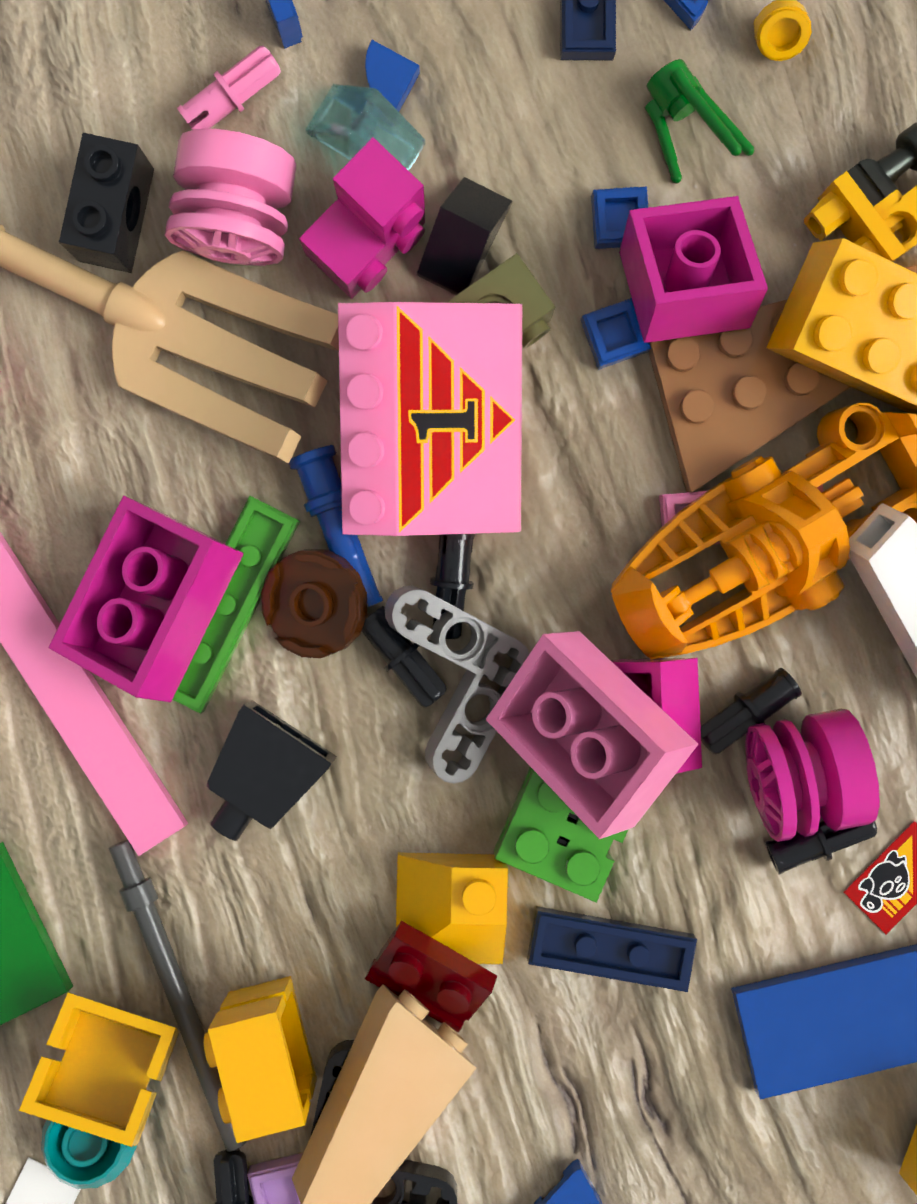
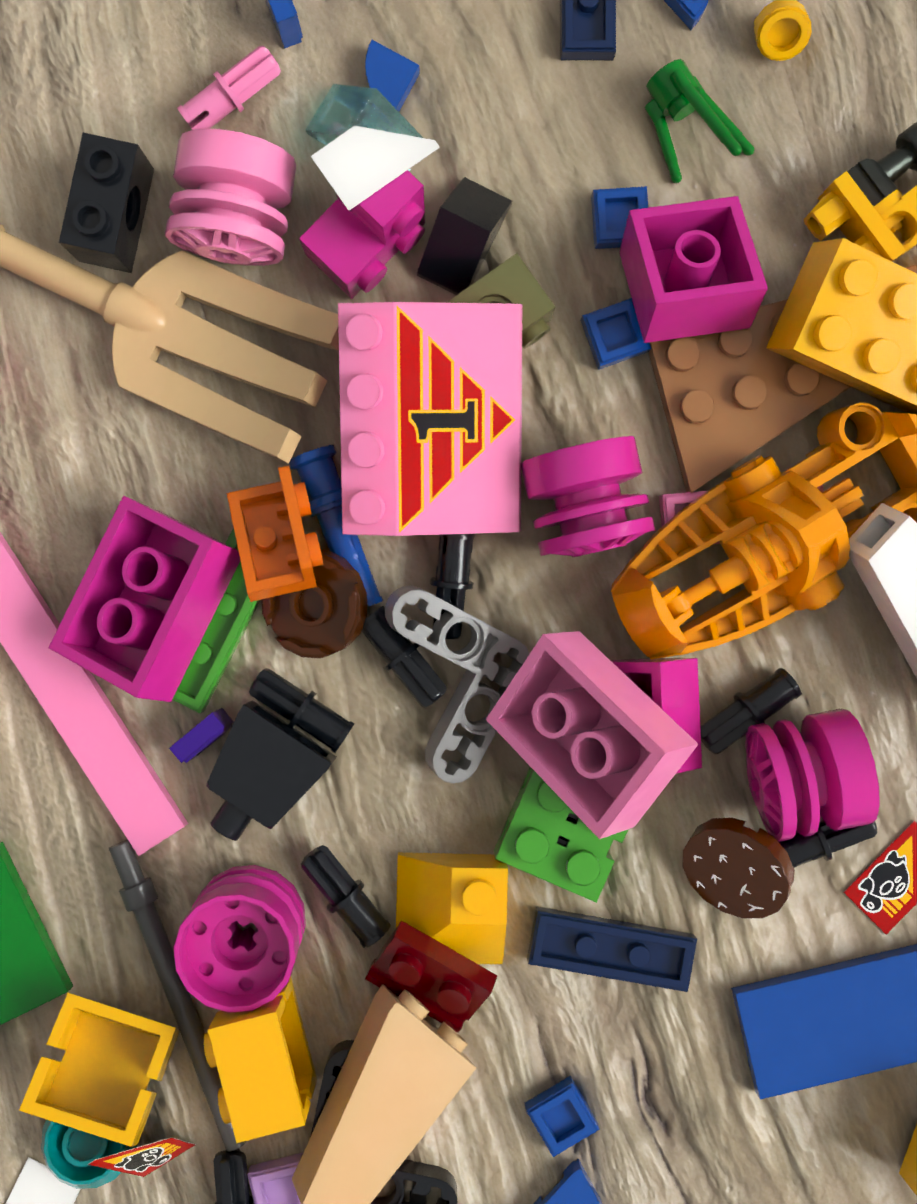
none -> sticker [88,1137,196,1177]
none -> dark purple tile [169,708,234,763]
none -> dark pink wheel [173,865,306,1013]
none -> orange bracket [226,465,324,602]
none -> black axle [249,668,355,753]
none -> black axle [301,845,391,948]
none -> white sticker [311,126,440,211]
none -> dark pink wheel [521,436,655,557]
none -> blue tile [525,1076,600,1157]
none -> reddish brown tile [682,817,795,918]

